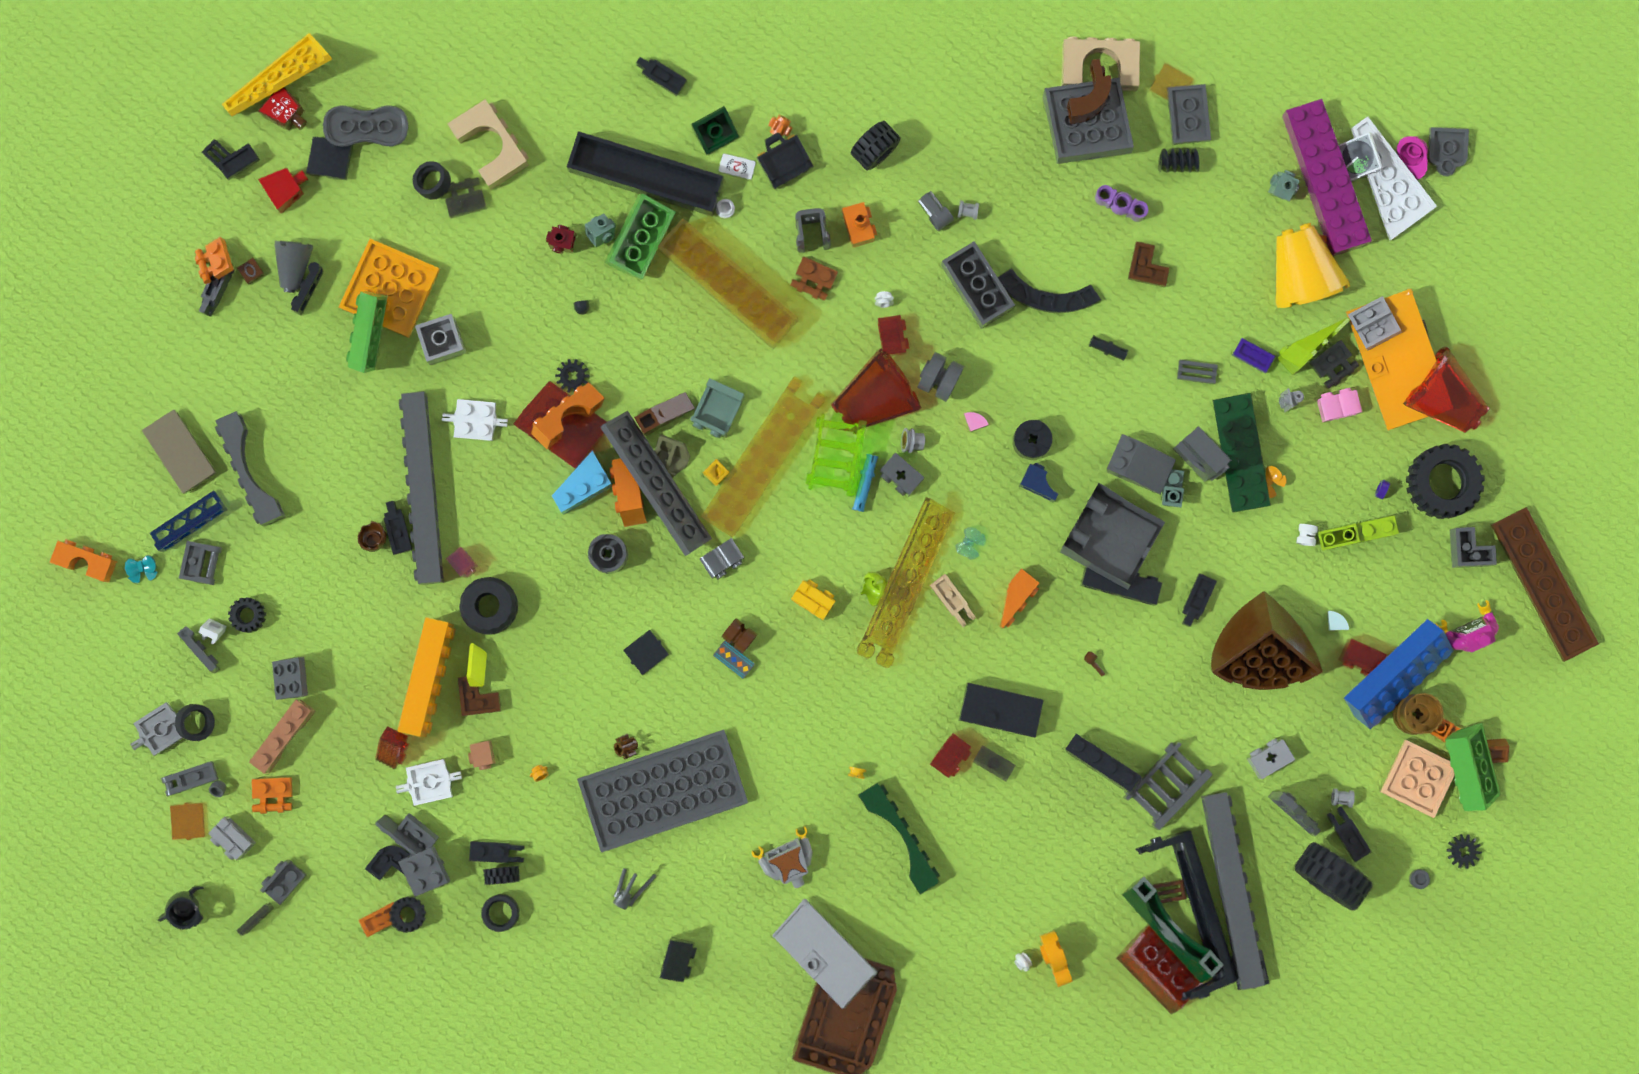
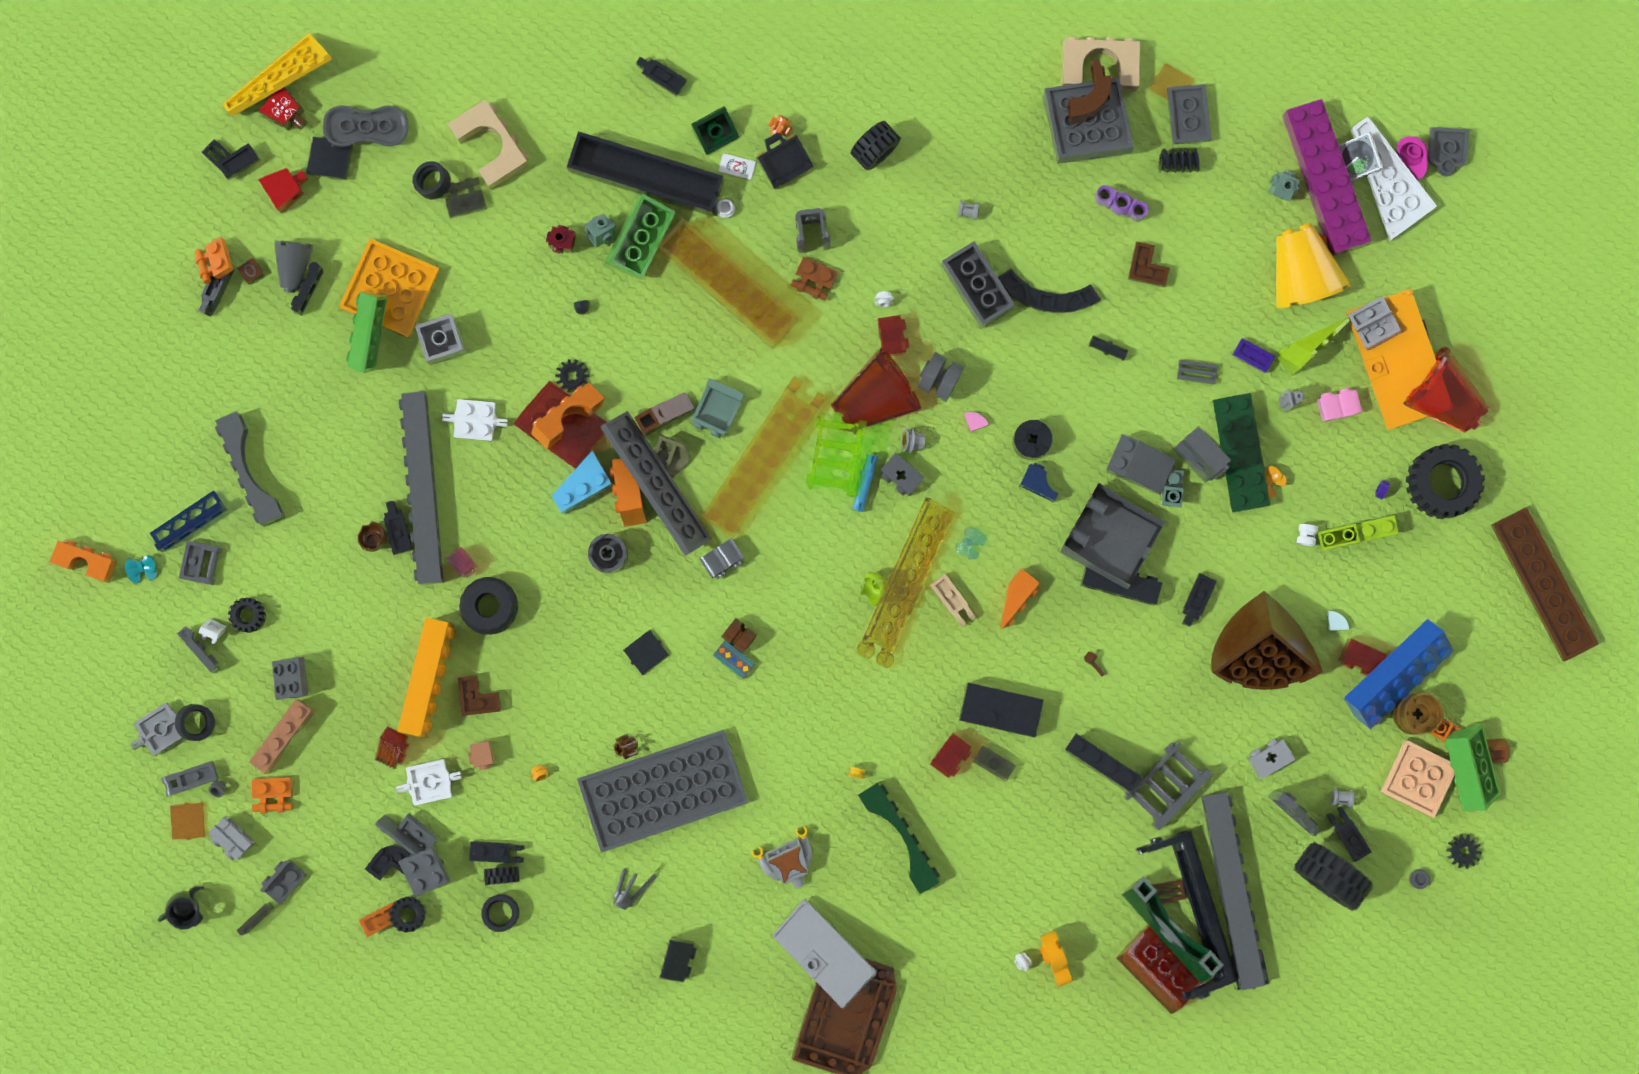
dark tan tile [142,409,216,494] -> none
neon yellow slope [467,643,487,687] -> none
yellow tile [702,459,730,486] -> none
yellow brick [791,579,836,620] -> none
orange brick [842,202,877,248] -> none
dark grey piece [918,191,954,231] -> none
pearl dark grey plate [1309,340,1359,389] -> none
dark pink torso [1435,600,1499,652] -> none
dark grey brick [1450,527,1497,568] -> none

